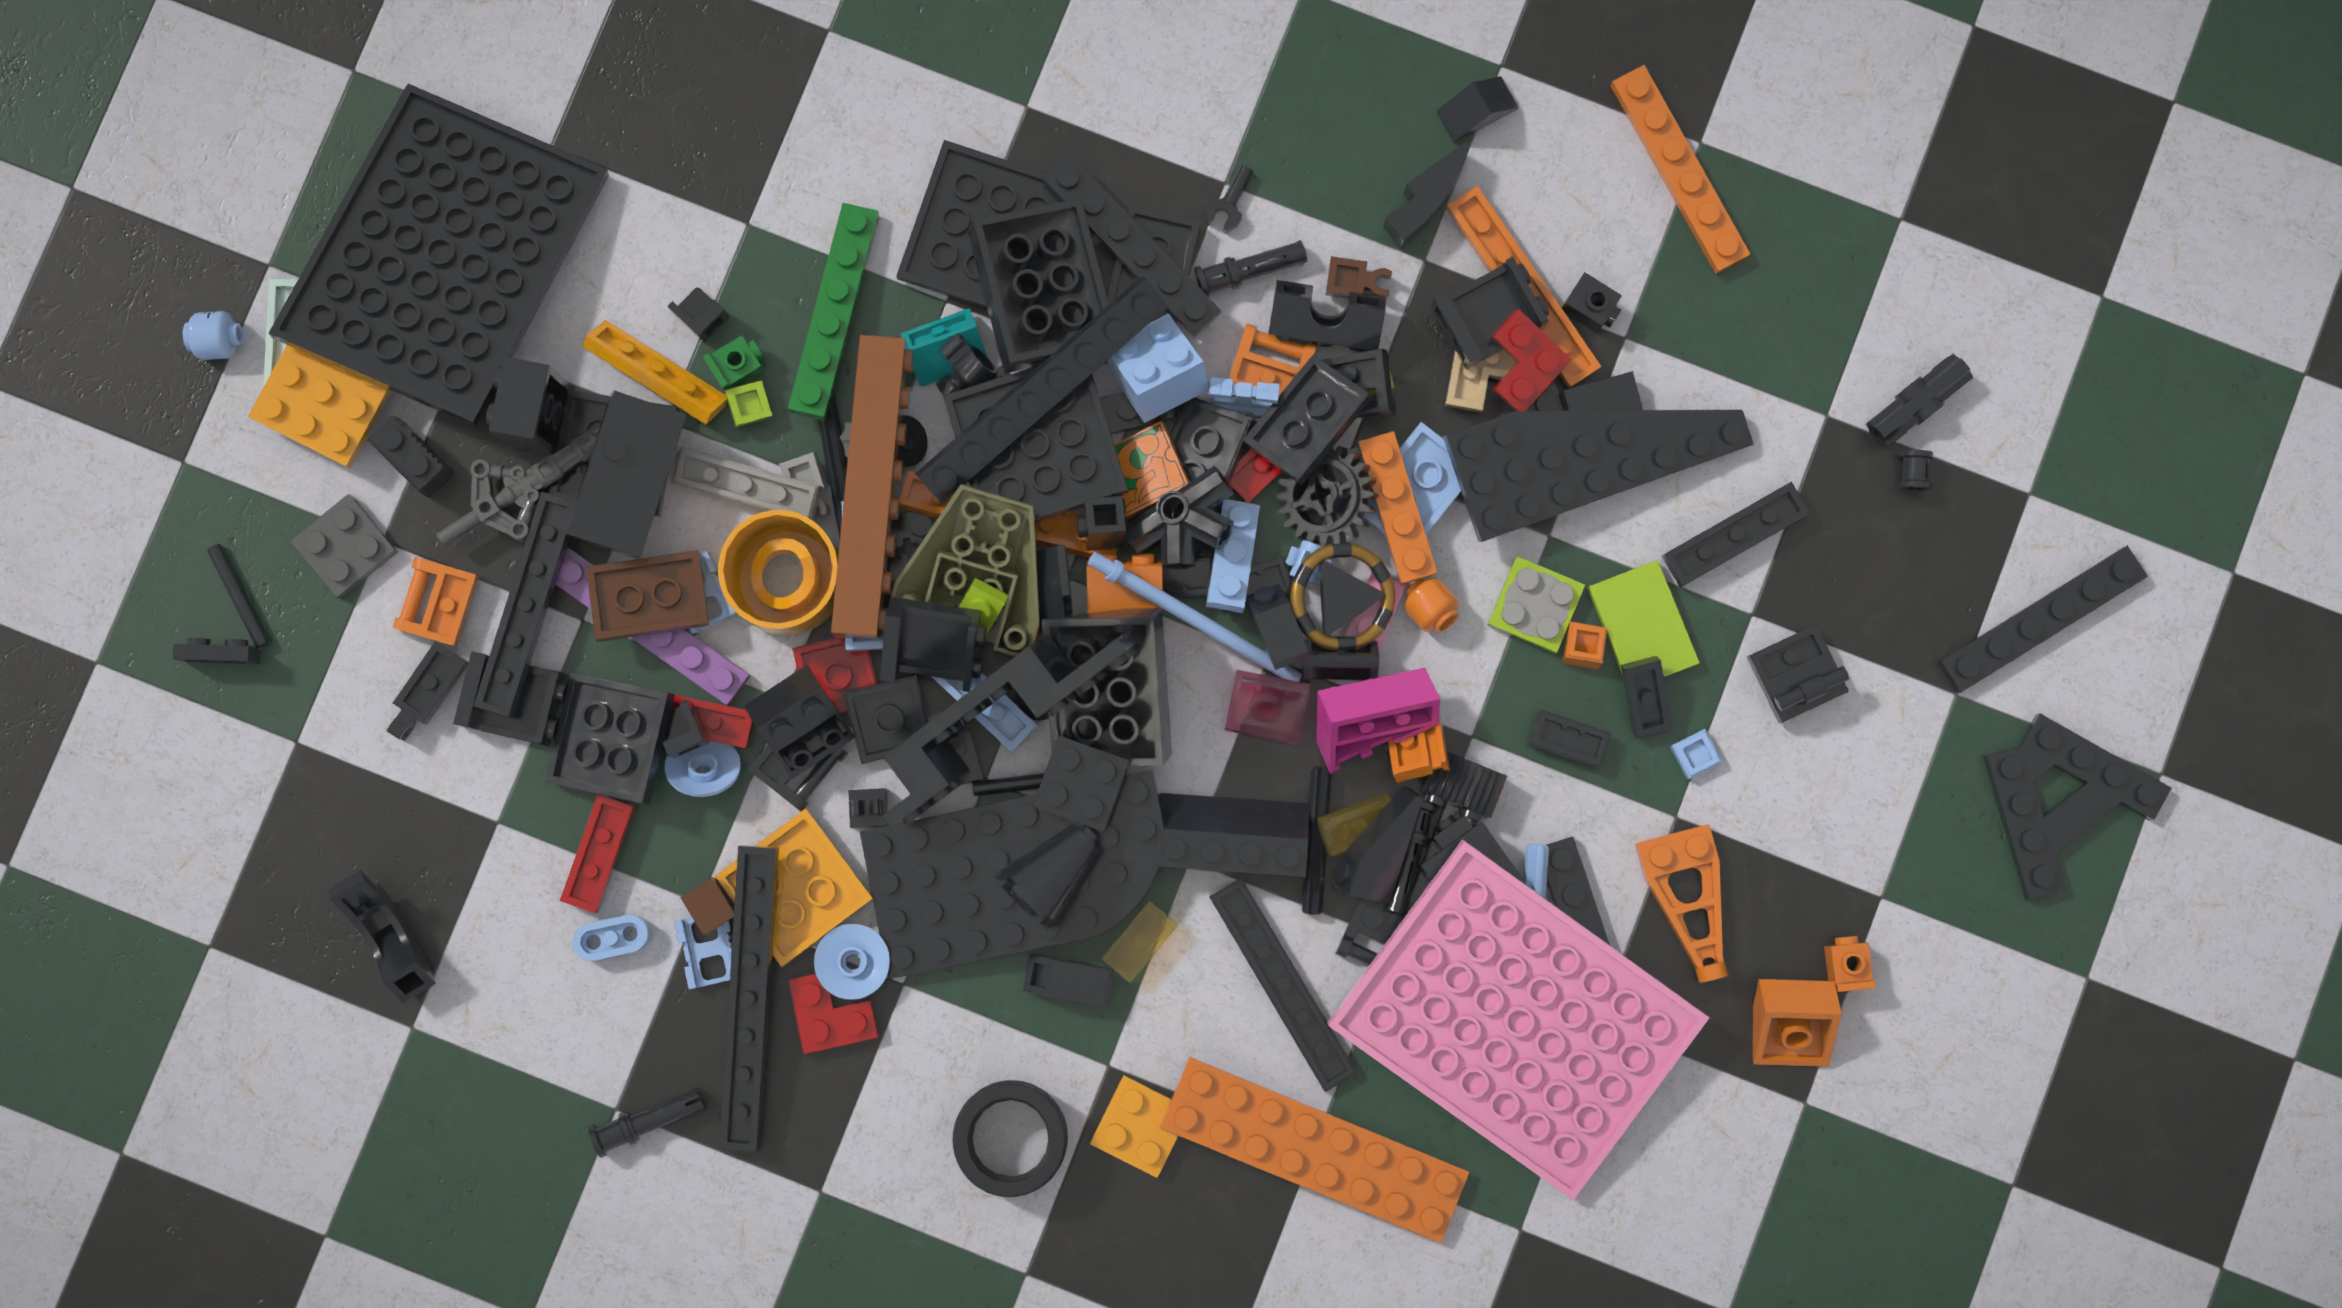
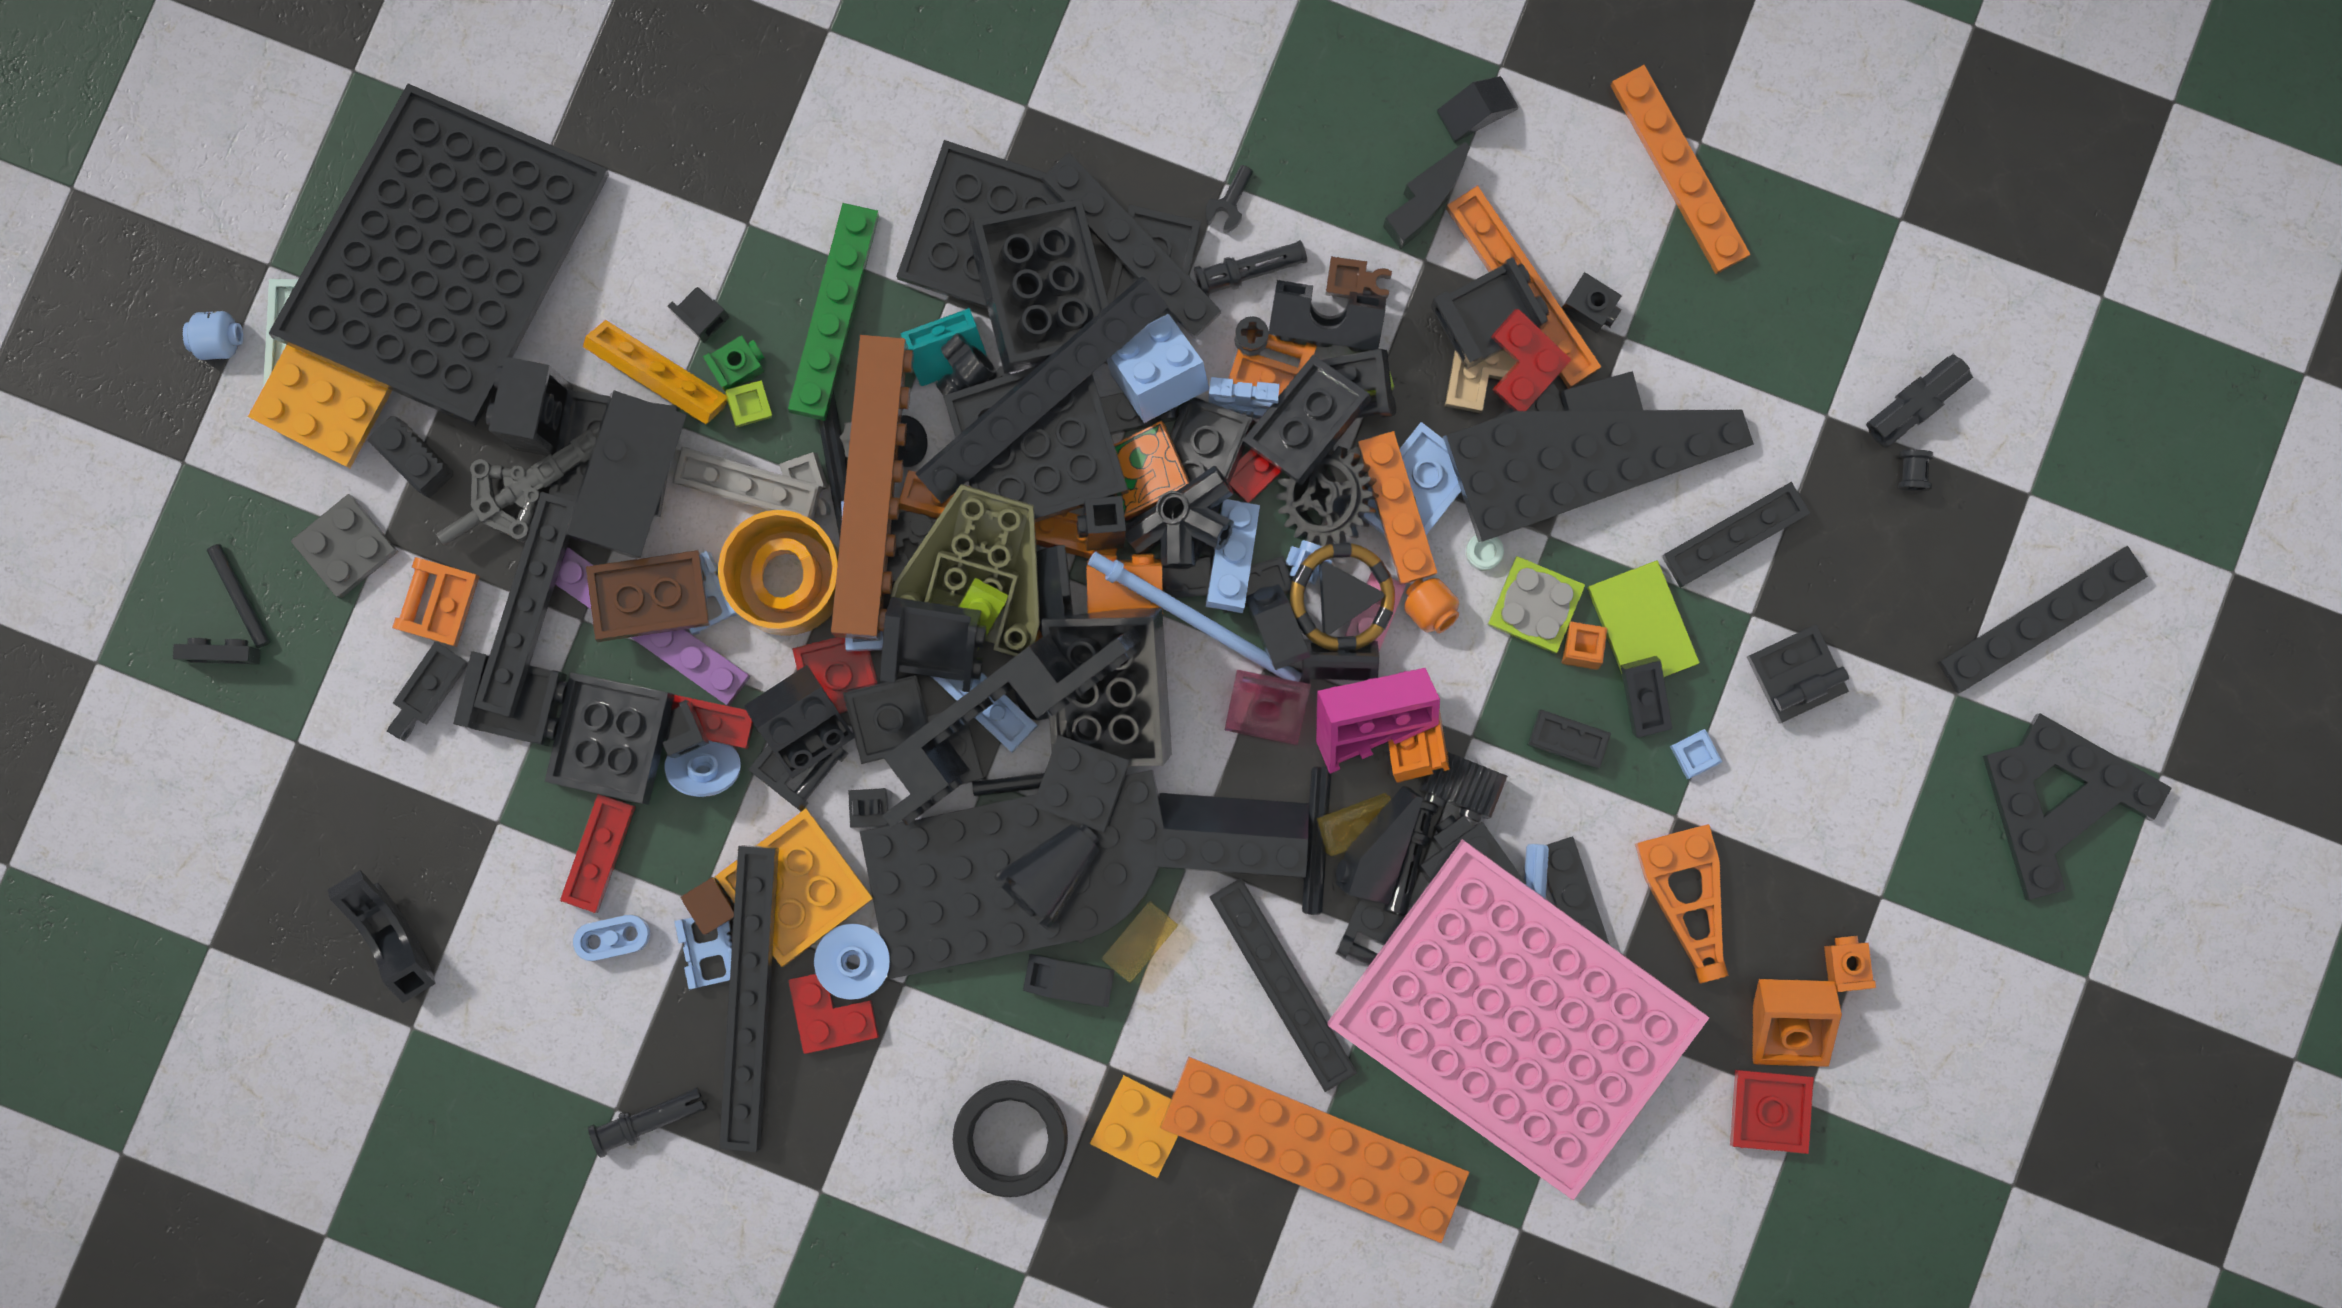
none -> black bush [1234,316,1269,357]
none -> light aqua tile [1465,535,1504,571]
none -> red plate [1730,1070,1814,1154]

